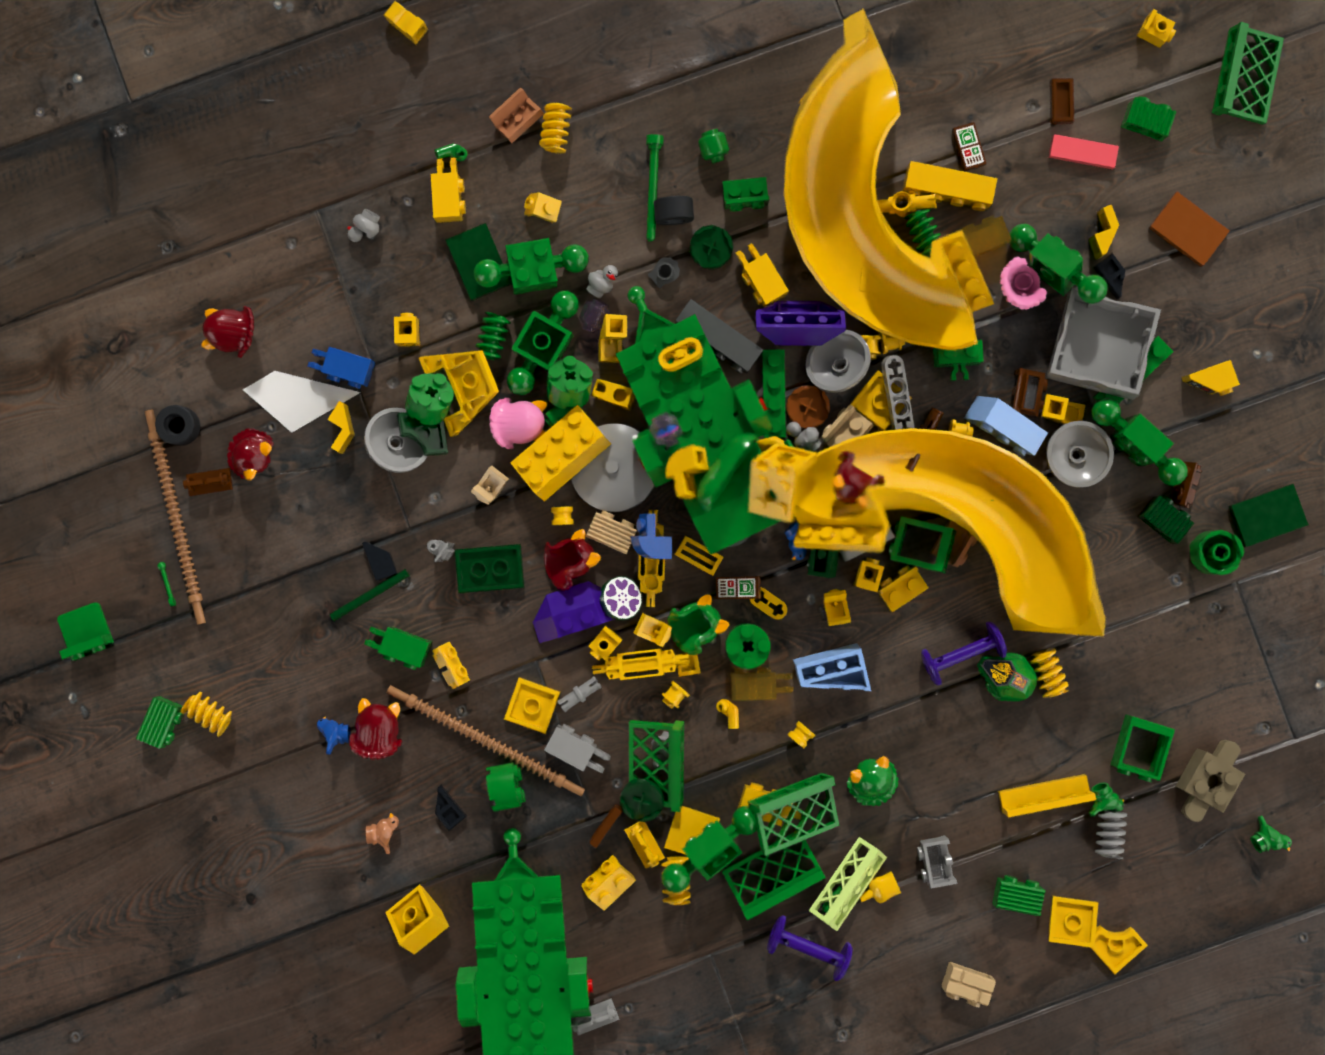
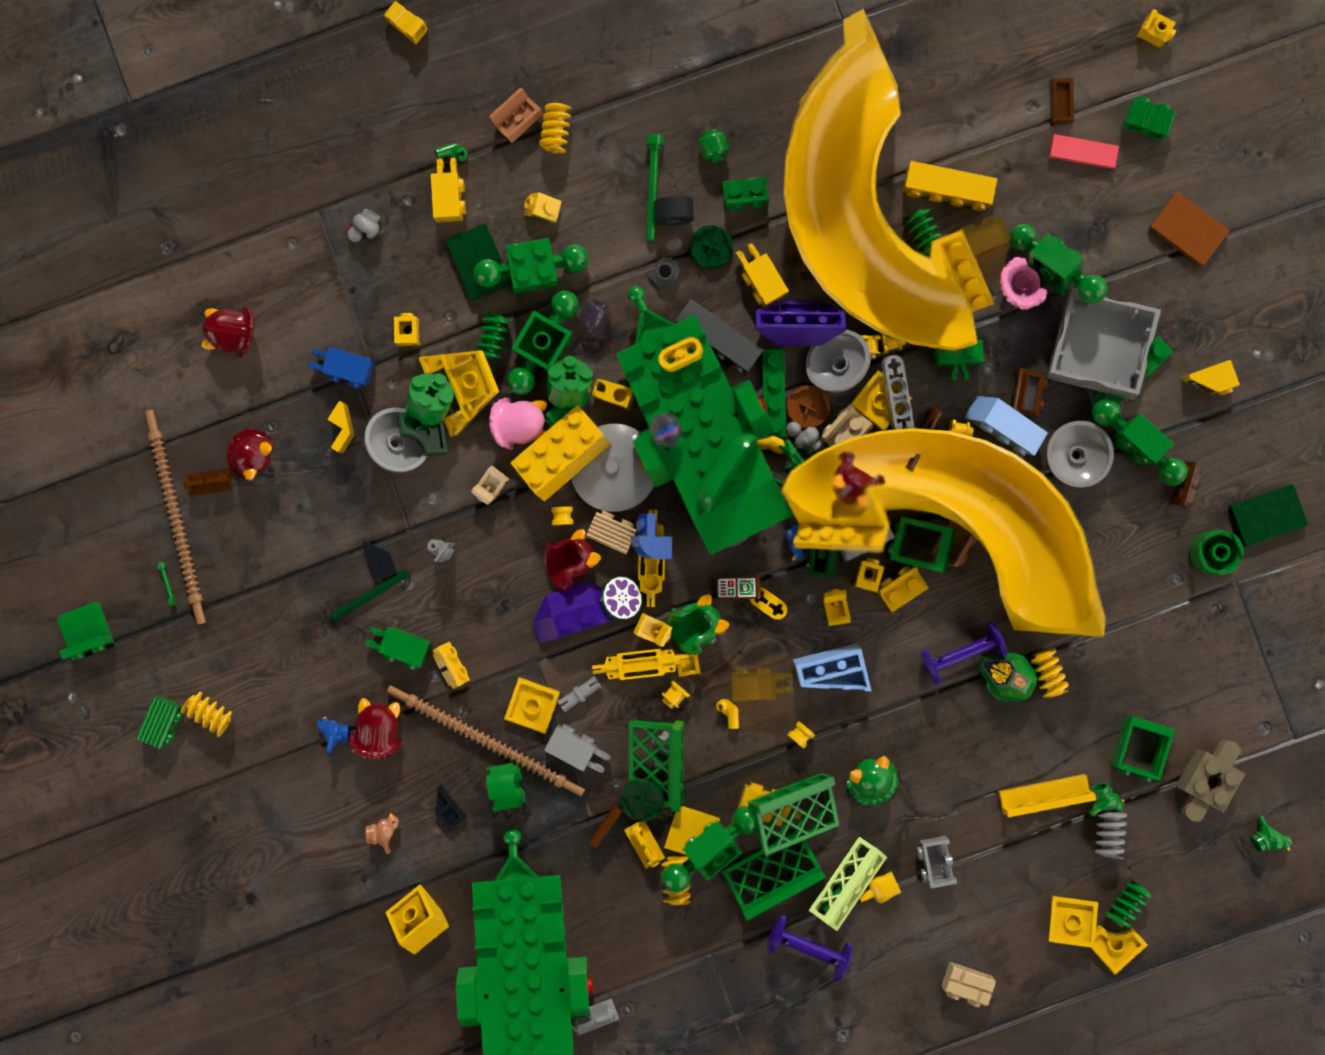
black tyre [155,405,200,446] -> none
white sticker [243,371,361,433] -> none
dark green tile [455,544,525,593] -> none
yellow bracket [581,855,636,911] -> none
light grey animal [586,265,618,298] -> none
yellow brick [589,625,623,660] -> none
yellow slope [598,314,627,363] -> none
yellow brick [666,445,709,500] -> none
yellow tile [675,535,723,576] -> none
green brick [725,623,771,669] -> none
yellow bracket [749,443,817,522] -> none
yellow pin [877,191,937,217] -> none
tile [952,122,987,172] -> none
green brick [992,875,1045,916] -> none
yellow slope [1042,394,1085,424] -> none
yellow slope [1088,205,1119,259] -> none
black tile [1093,253,1126,299] -> none
dark green brick [1138,495,1194,544] -> none
green fence [1212,22,1284,125] -> none
none -> green piece [1104,879,1153,928]

